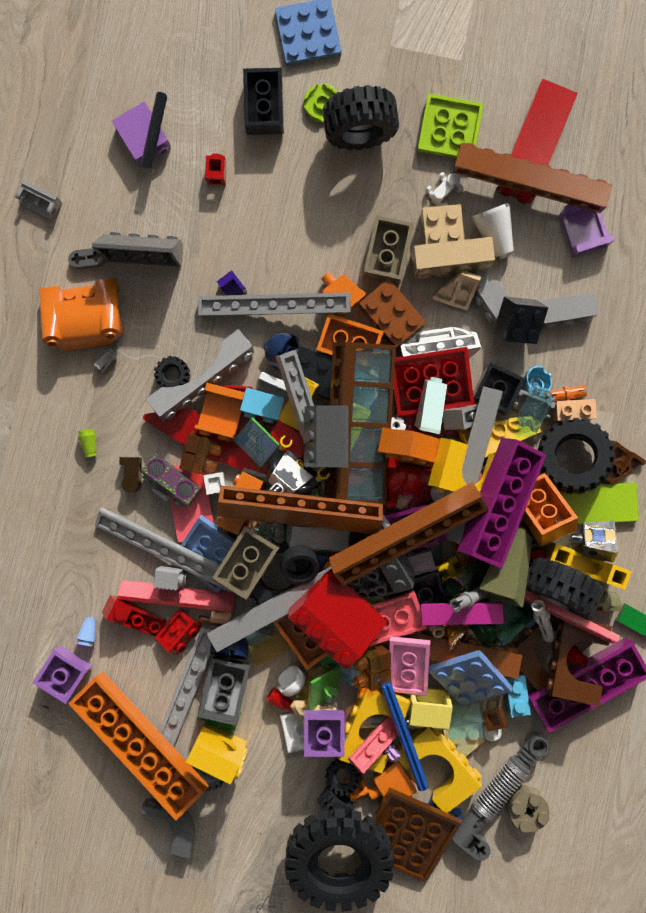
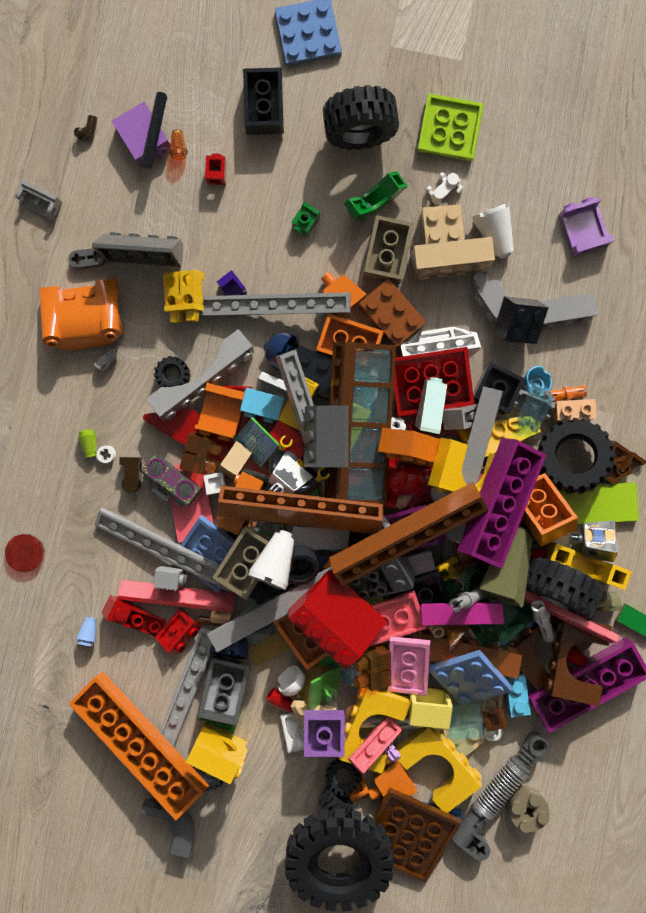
medium lavender brick [33,645,92,704] -> none
lime tile [304,84,337,123] -> none
blue axle [381,682,428,792] -> none
tan wing [433,270,481,311] -> none
dark orange brick [452,143,612,213] -> none
red brick [495,79,578,204] -> none
none -> clear red tile [5,534,45,572]
none -> dark brown arm [74,115,98,140]
none -> white bush [97,446,116,463]
none -> yellow hips [163,270,205,323]
none -> clear orange cone [169,129,188,160]
none -> tan slope [218,441,252,481]
none -> white cone [248,530,294,590]
none -> green brick [291,202,320,236]
none -> green arch [344,171,408,221]

